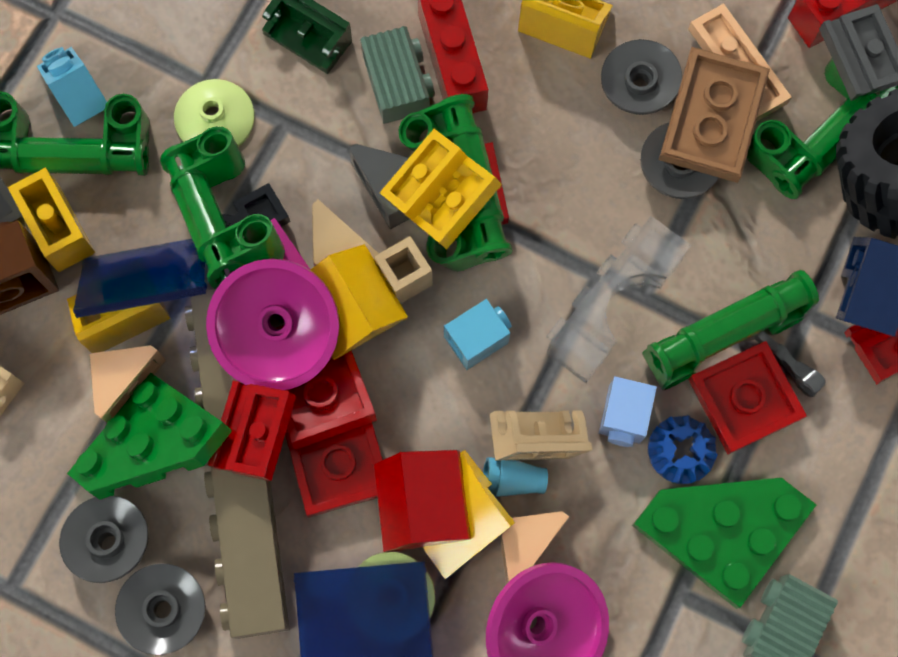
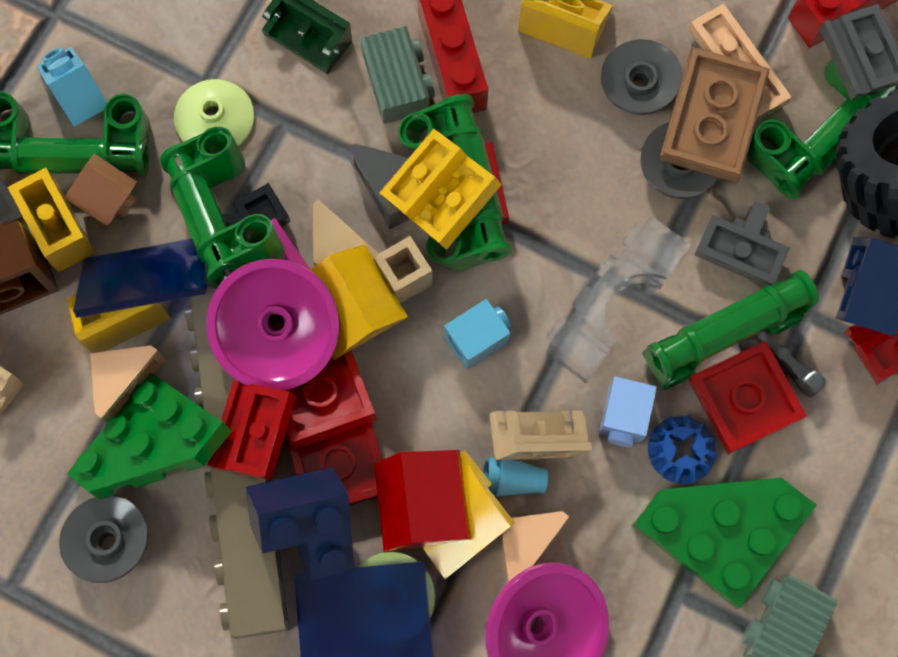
dark grey dish [115,563,206,655] -> none
none -> nougat brick [64,154,137,226]
none -> dark blue brick [246,467,355,581]
none -> dark grey hinge [694,201,790,286]

